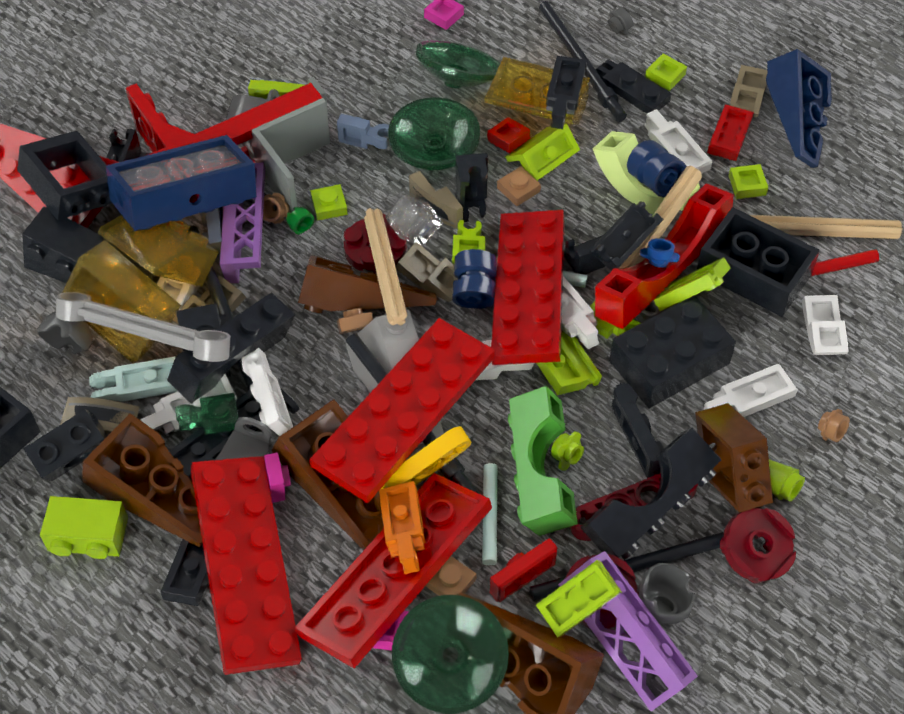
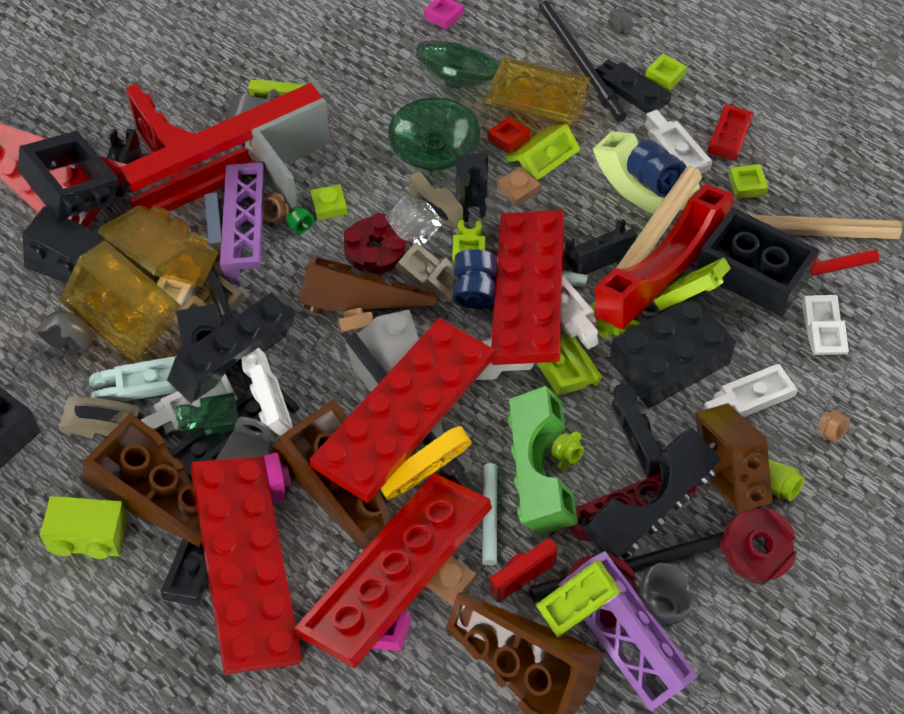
black brick [23,409,108,481] -> none
light grey piece [56,292,231,362] -> none
dark blue brick [106,135,257,231] -> none
sand blue plate [337,114,393,149] -> none
tan axle [364,208,407,326] -> none
orange hinge [379,481,425,574] -> none
clear green dish [392,595,509,714] -> none
black hinge [546,56,587,129] -> none
black hinge [589,201,664,271] -> none
blue plate [640,238,680,267] -> none
dark tan slope [730,65,767,117] -> none
dark blue wedge [766,49,832,168] -> none

